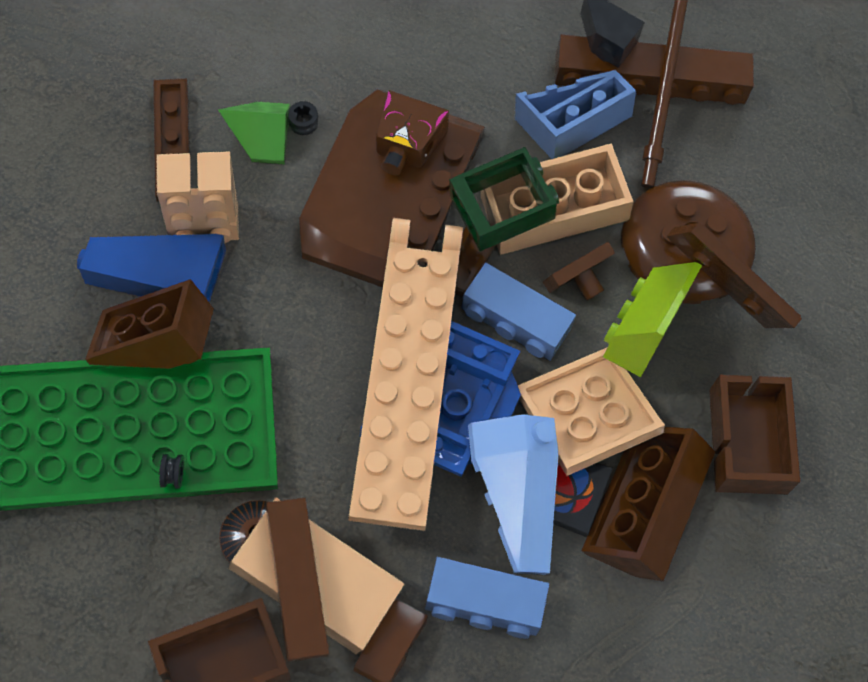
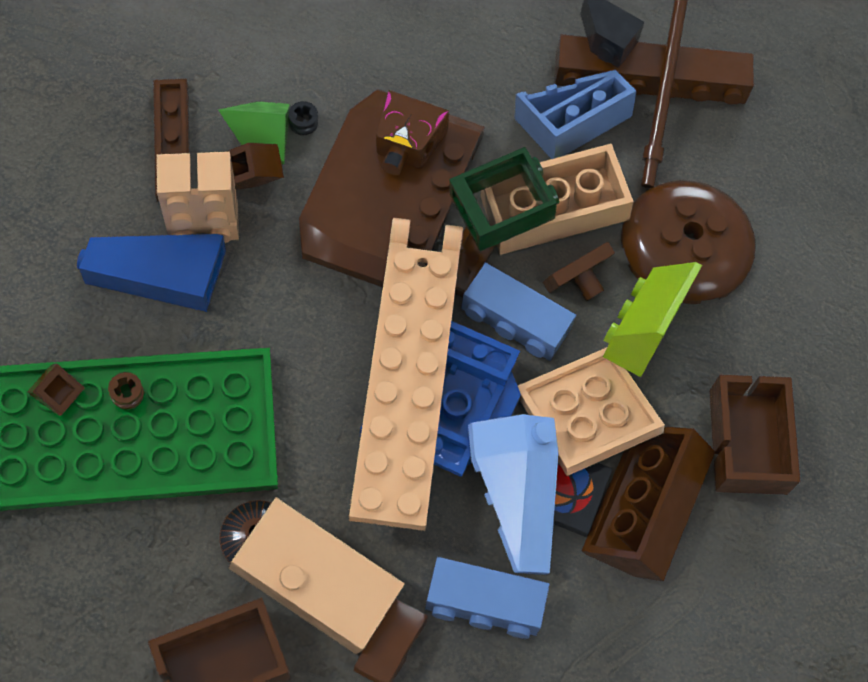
reddish brown slope [85,279,214,369] -> none
black bush [159,454,184,489] -> none
reddish brown tile [266,498,329,662] -> none
reddish brown plate [666,222,802,328] -> none
none -> reddish brown slope [28,364,85,416]
none -> reddish brown bush [108,372,144,409]
none -> reddish brown slope [226,143,284,190]

